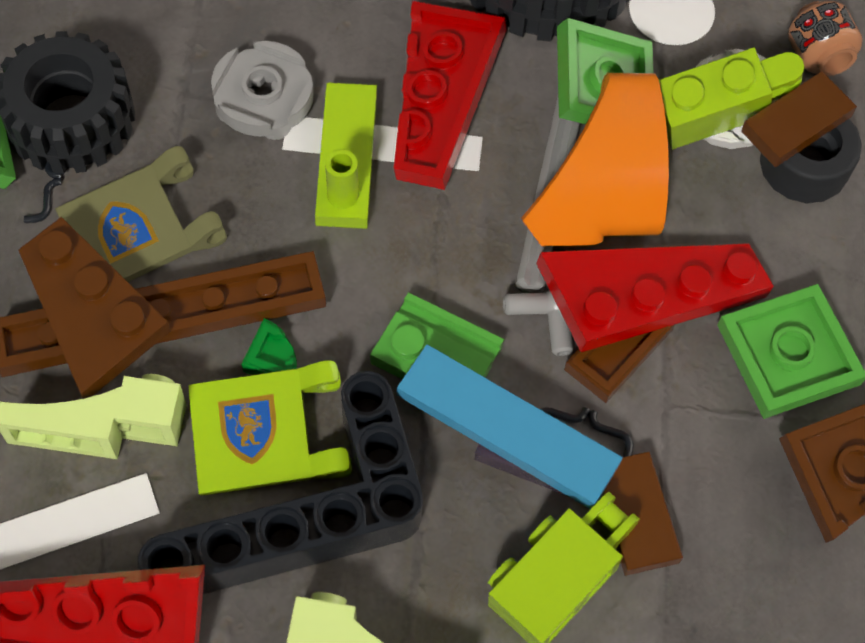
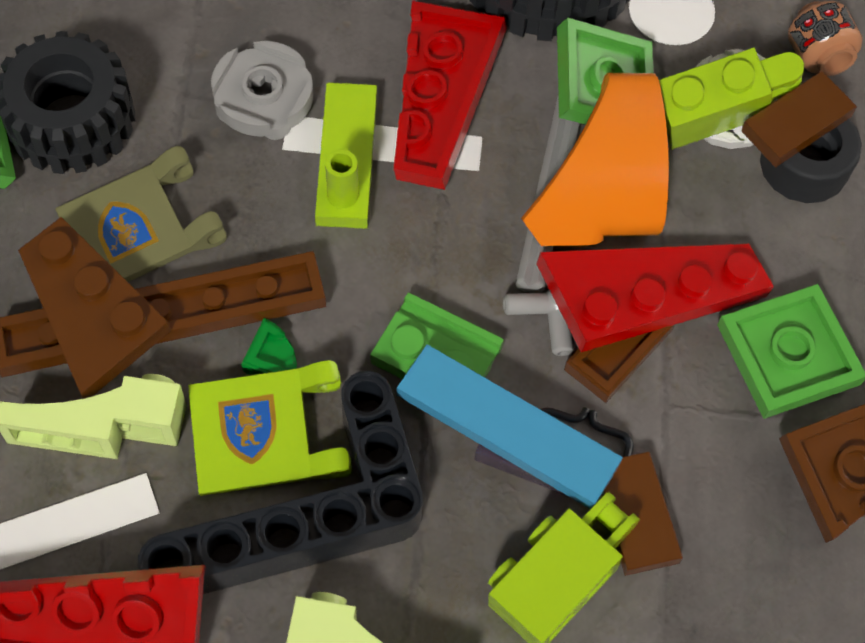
black piece [24,162,62,223] -> none

